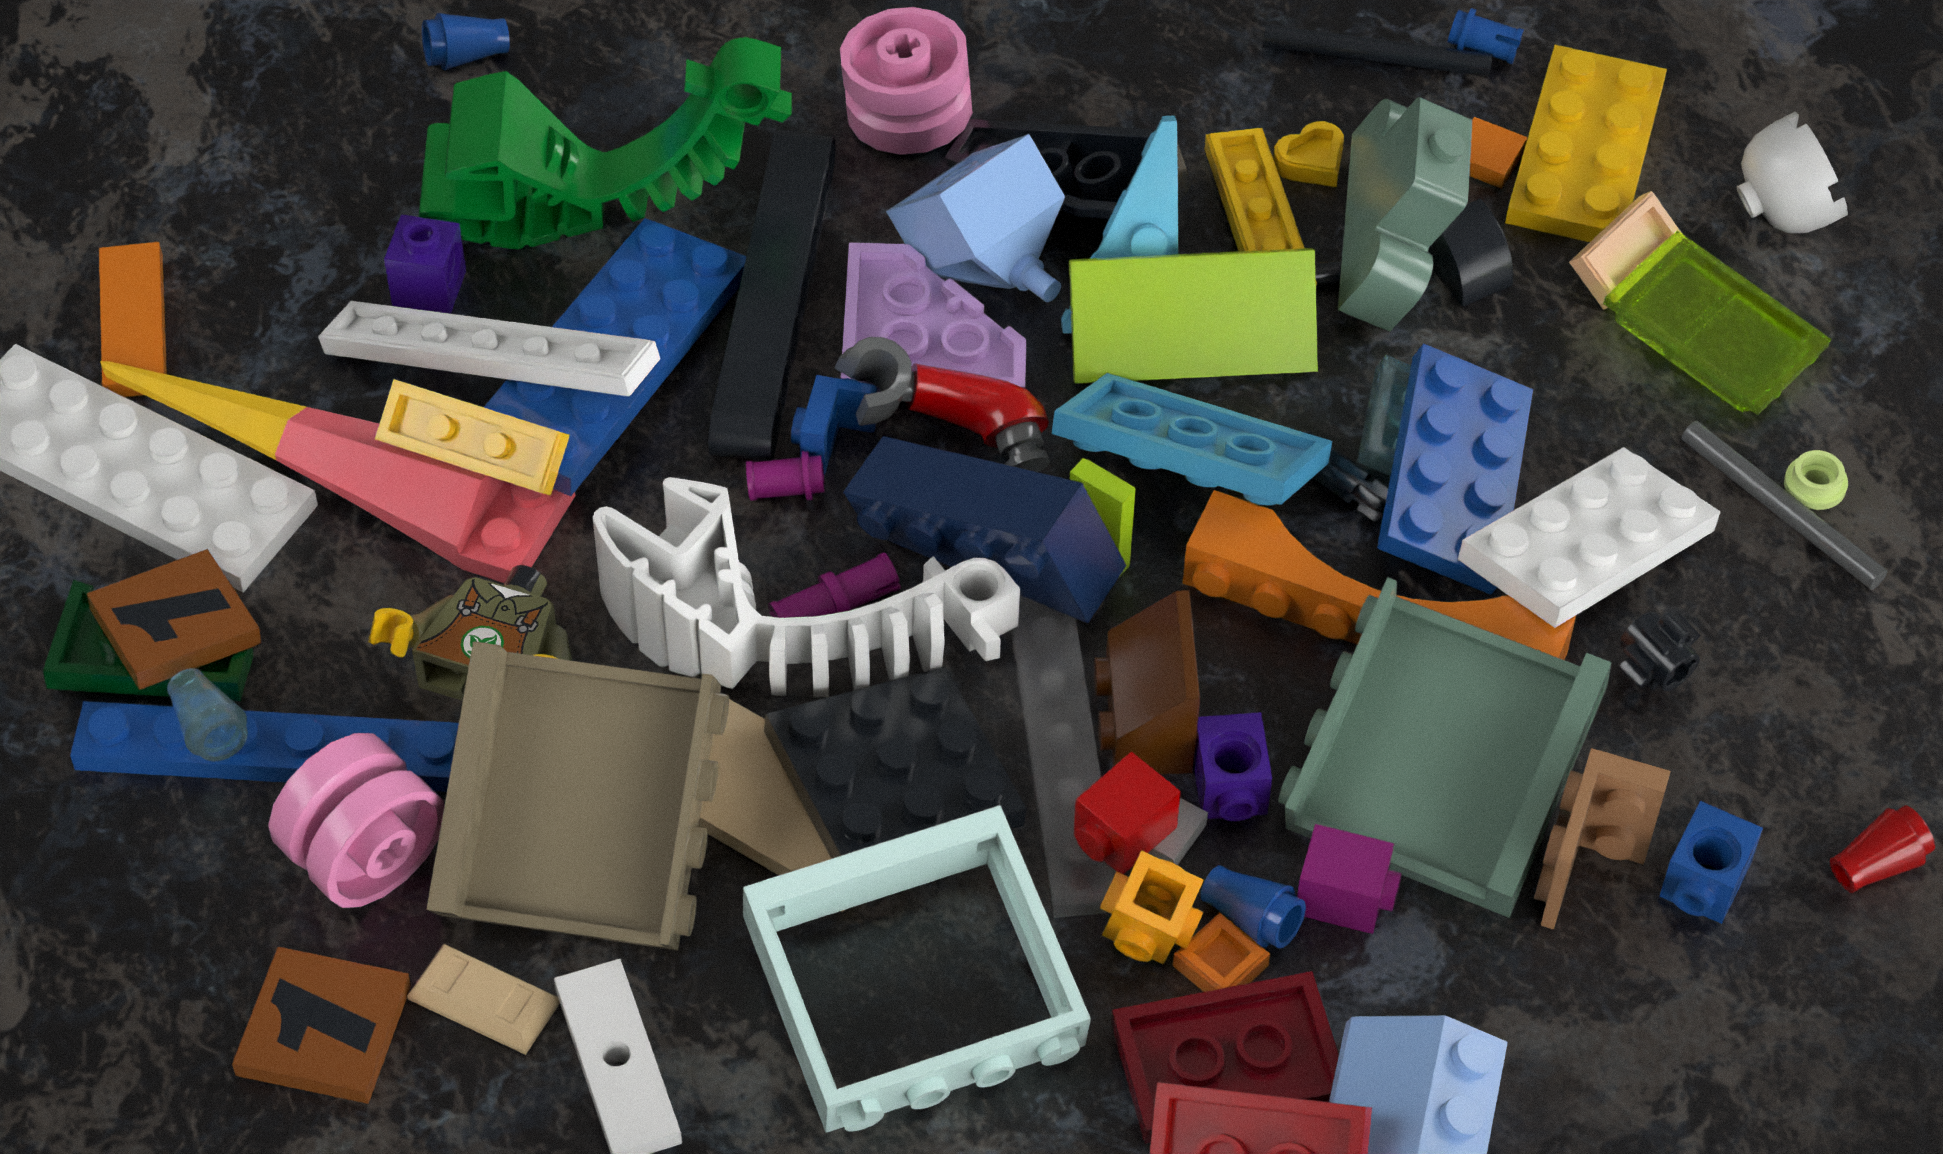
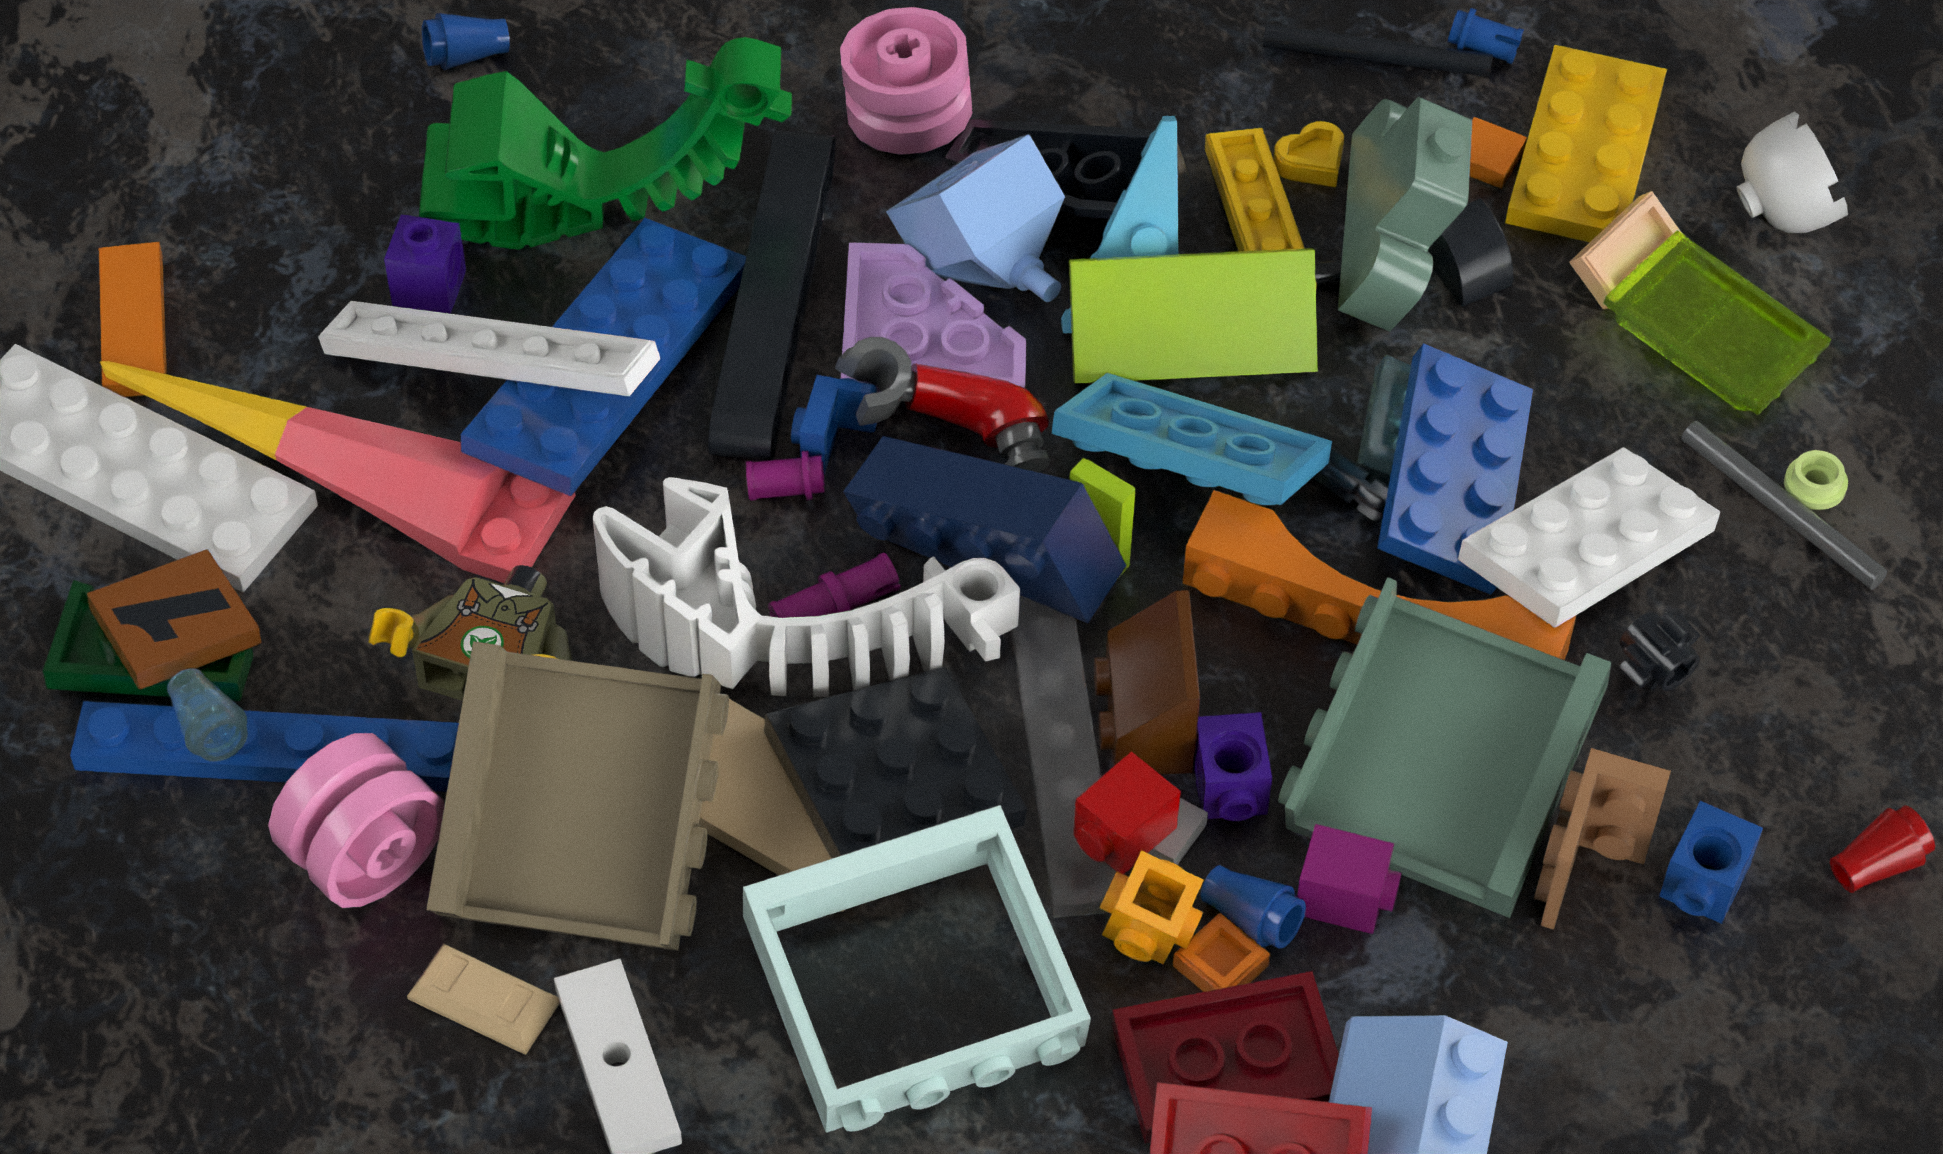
dark orange tile [232,947,411,1104] -> none
yellow tile [375,379,570,496] -> none

